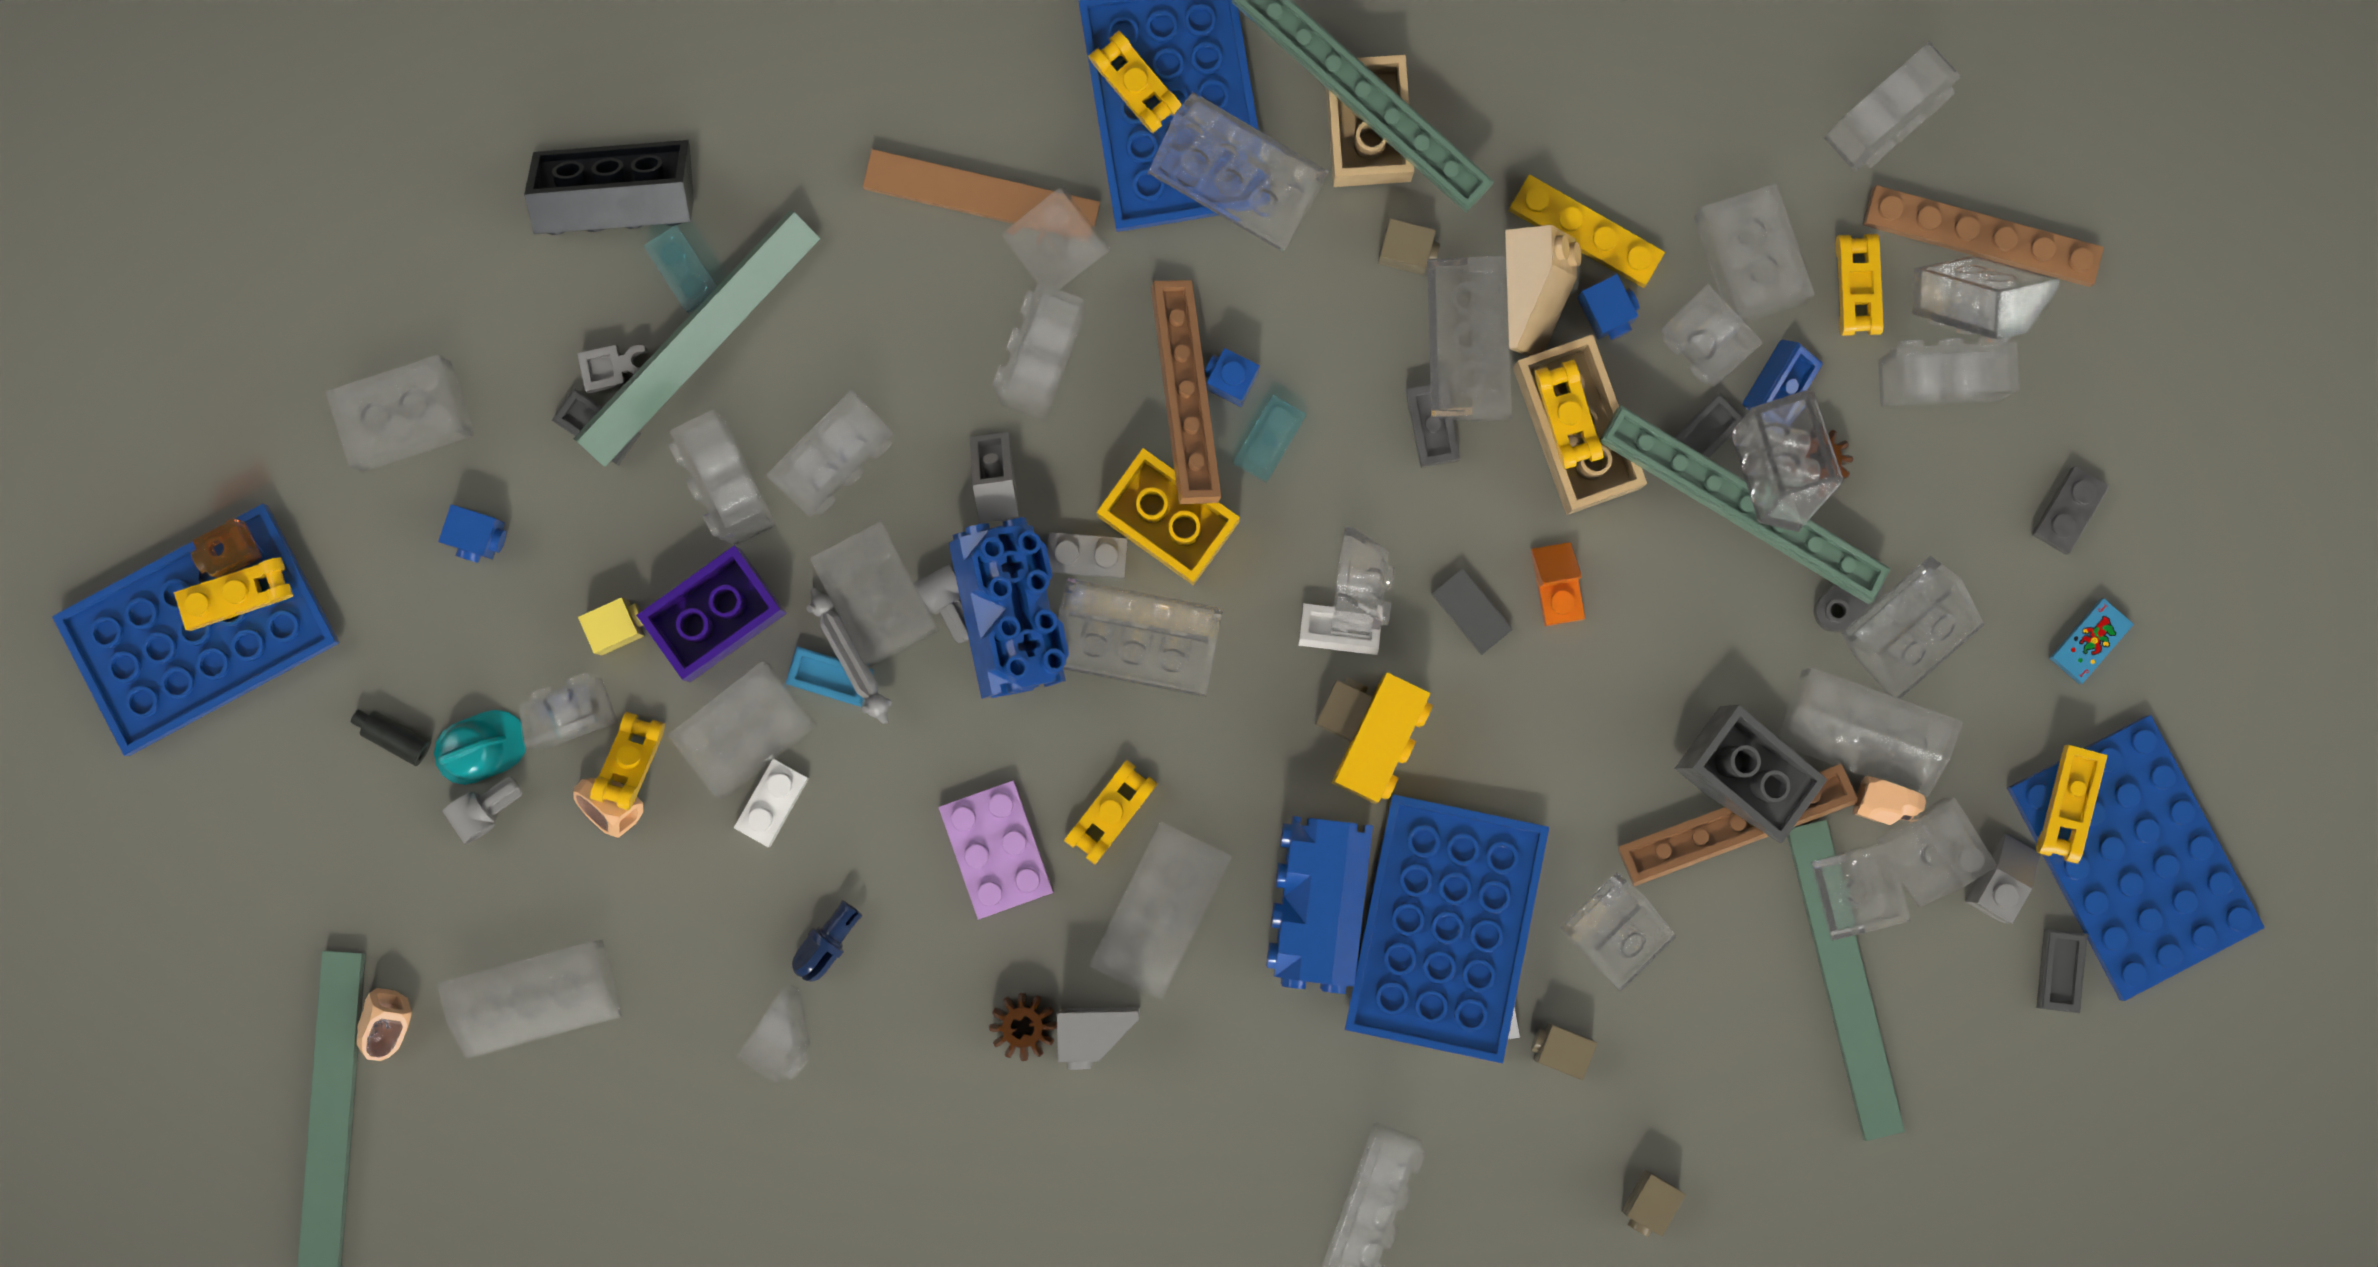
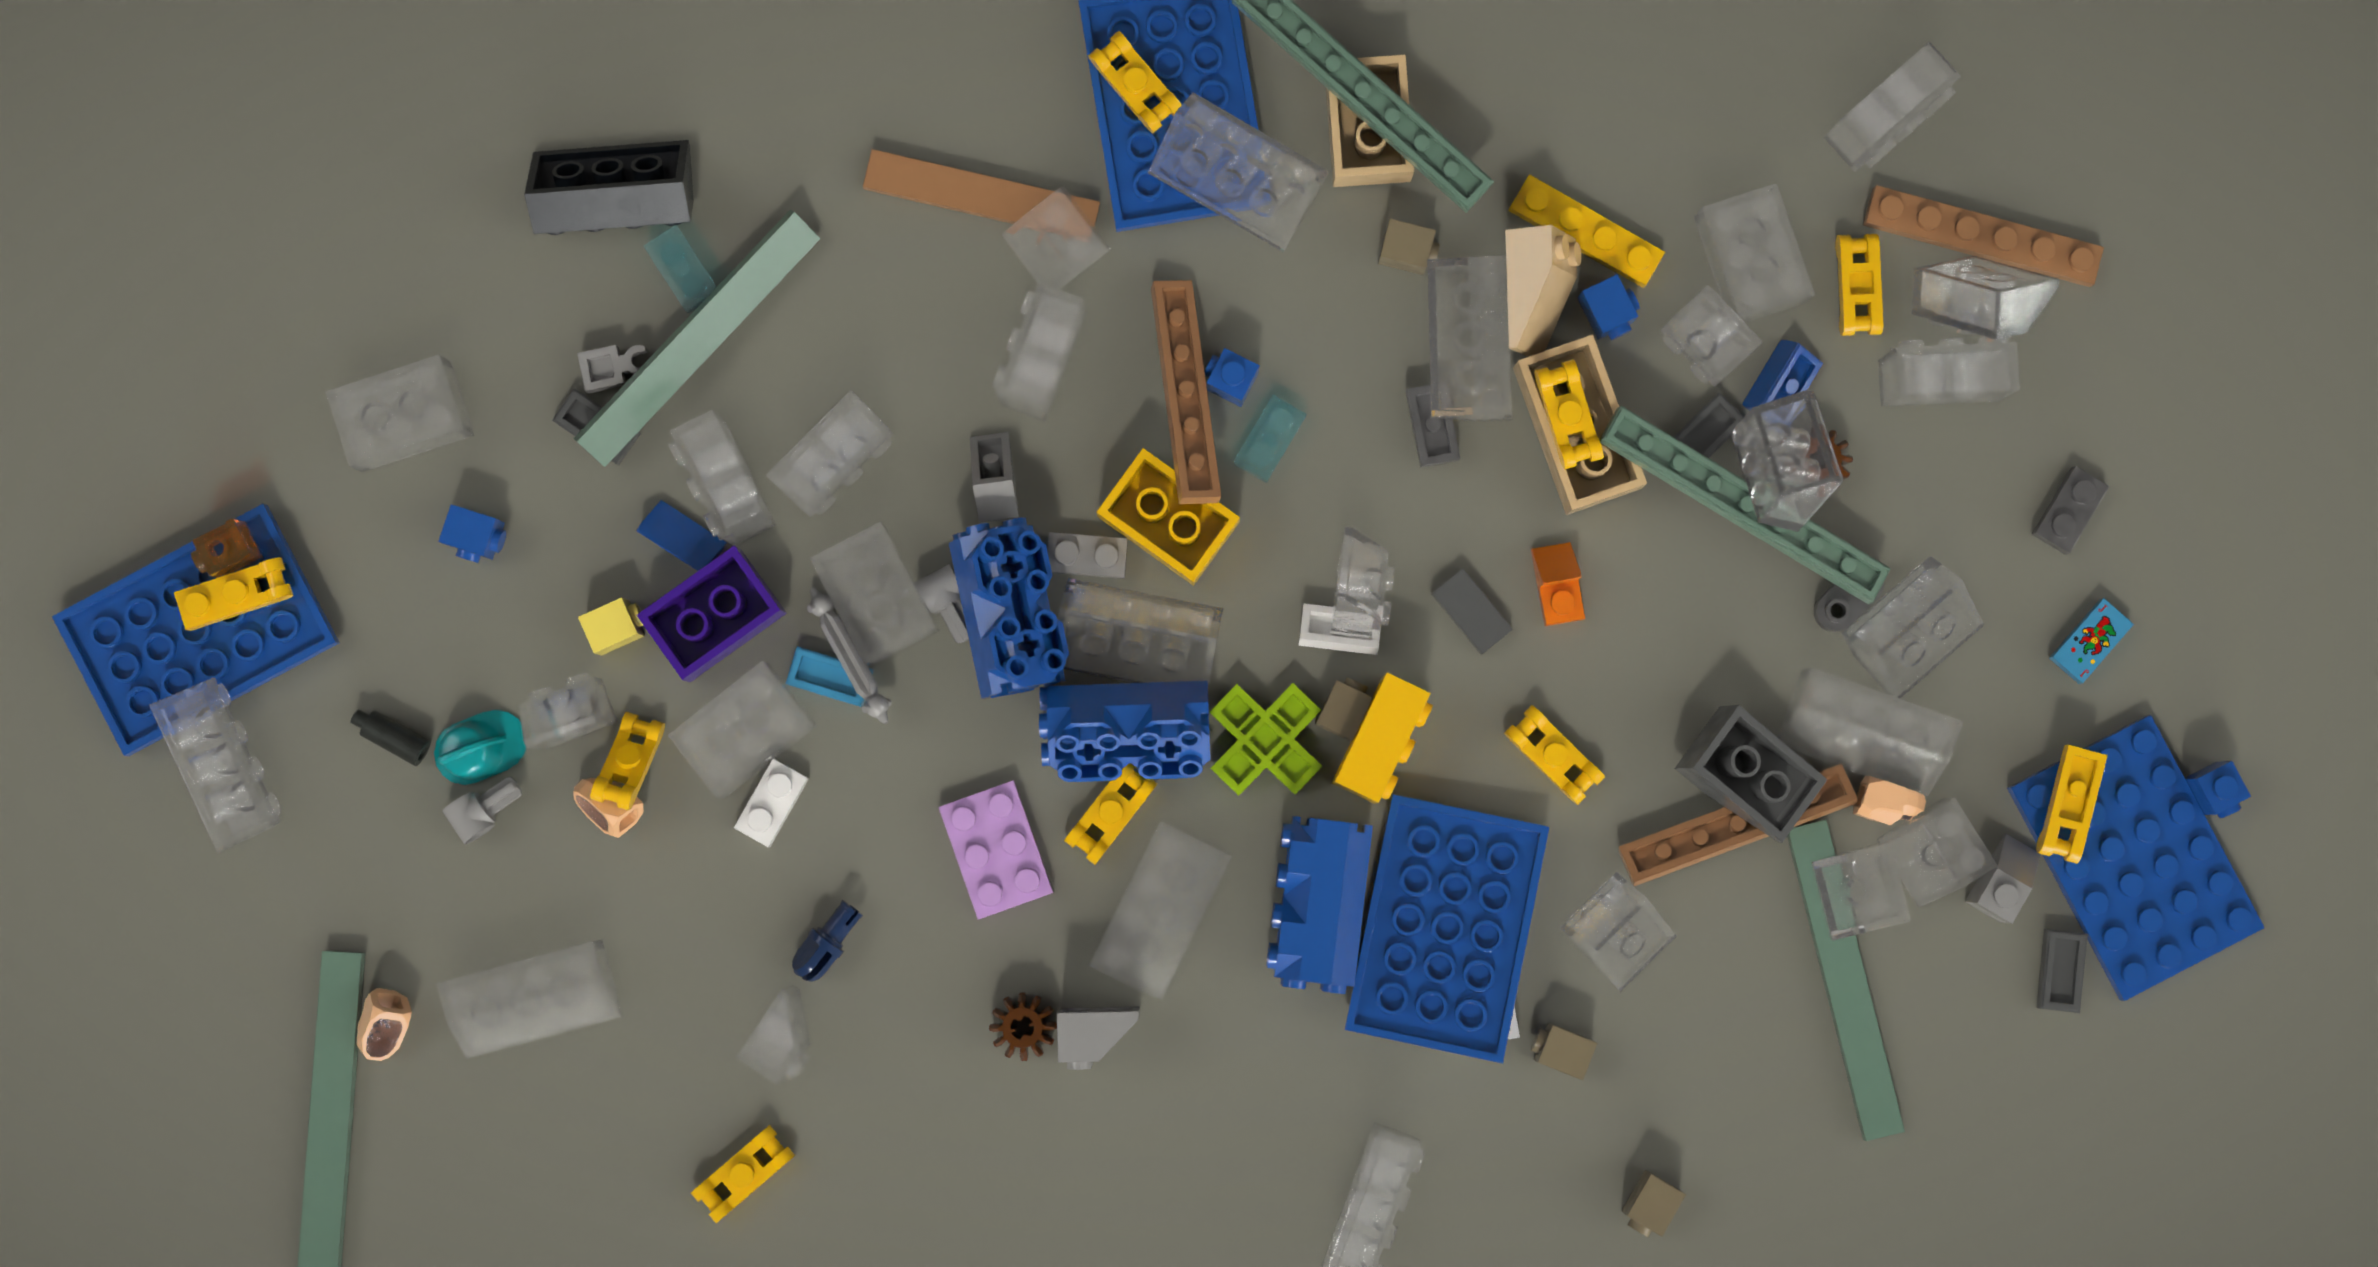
none -> clear slope [149,677,281,853]
none -> blue slope [636,500,727,571]
none -> yellow plate [691,1125,795,1223]
none -> blue brick [1039,680,1210,782]
none -> lime plate [1209,683,1323,796]
none -> yellow plate [1504,705,1605,805]
none -> blue brick [2185,761,2251,818]

